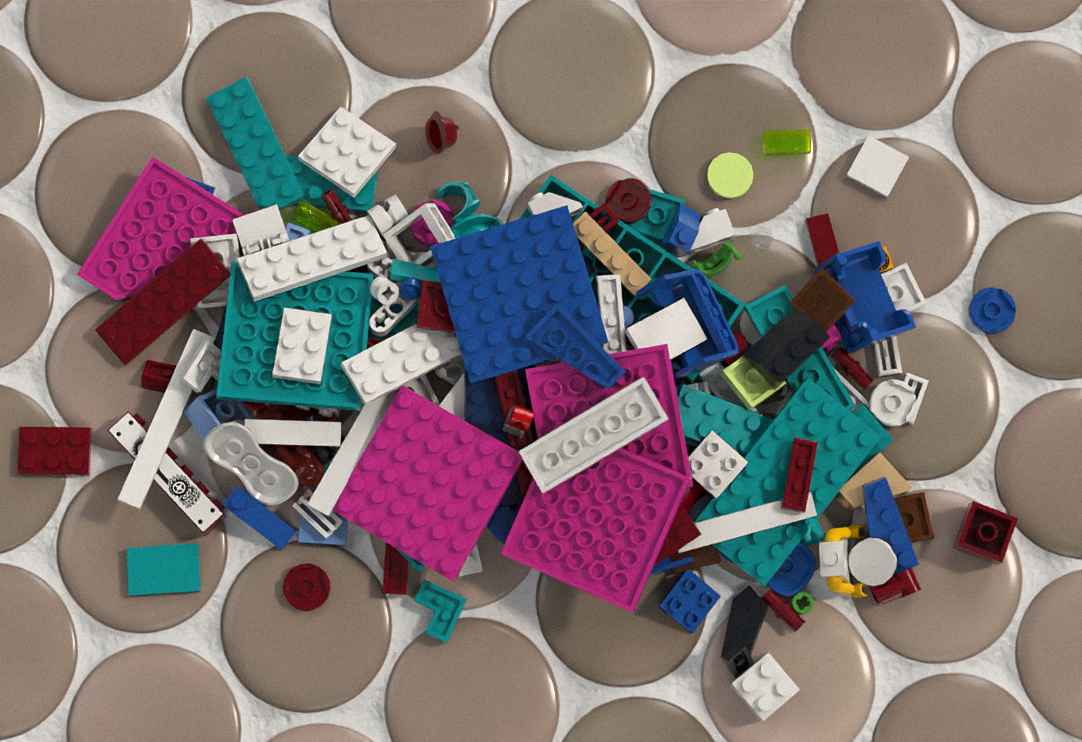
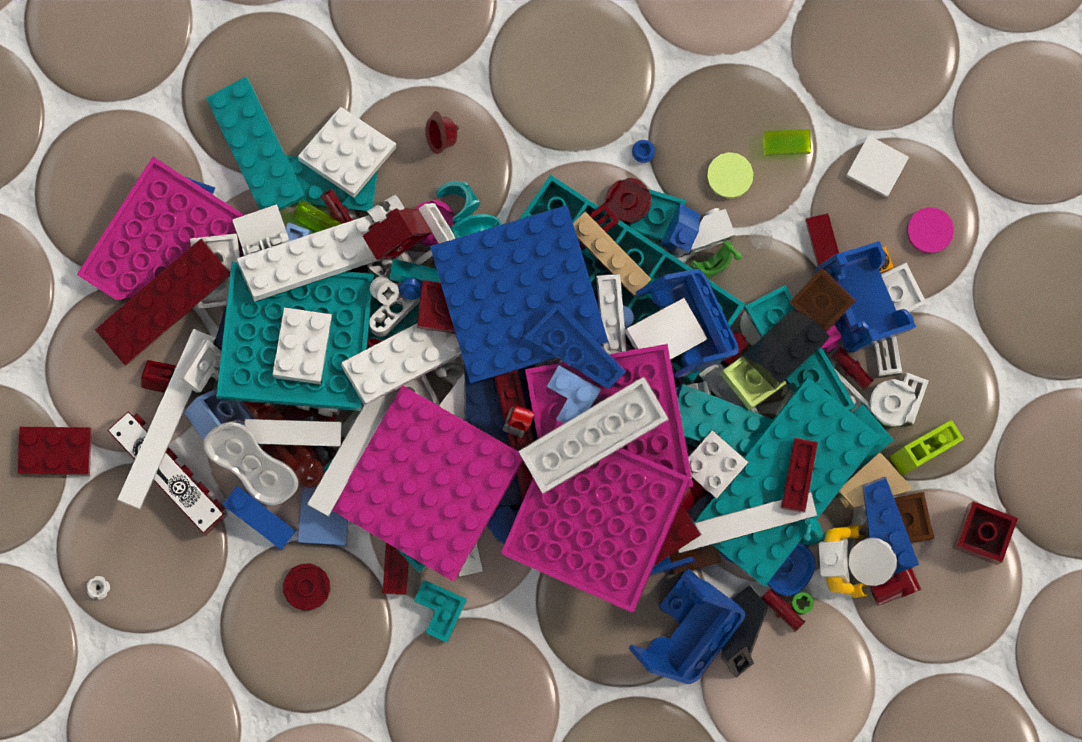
teal tile [127,543,201,596] -> none
white tile [292,489,343,539] -> none
white slope [528,192,583,217] -> none
white brick [730,653,800,722] -> none
blue tile [969,287,1016,334] -> none
none -> white plate [86,576,110,600]
none -> dark red brick [362,208,432,260]
none -> light blue plate [547,365,601,423]
none -> blue windscreen [629,573,745,684]
none -> blue plate [632,140,655,163]
none -> lime slope [890,420,964,477]
none -> dark pink tile [907,207,954,254]

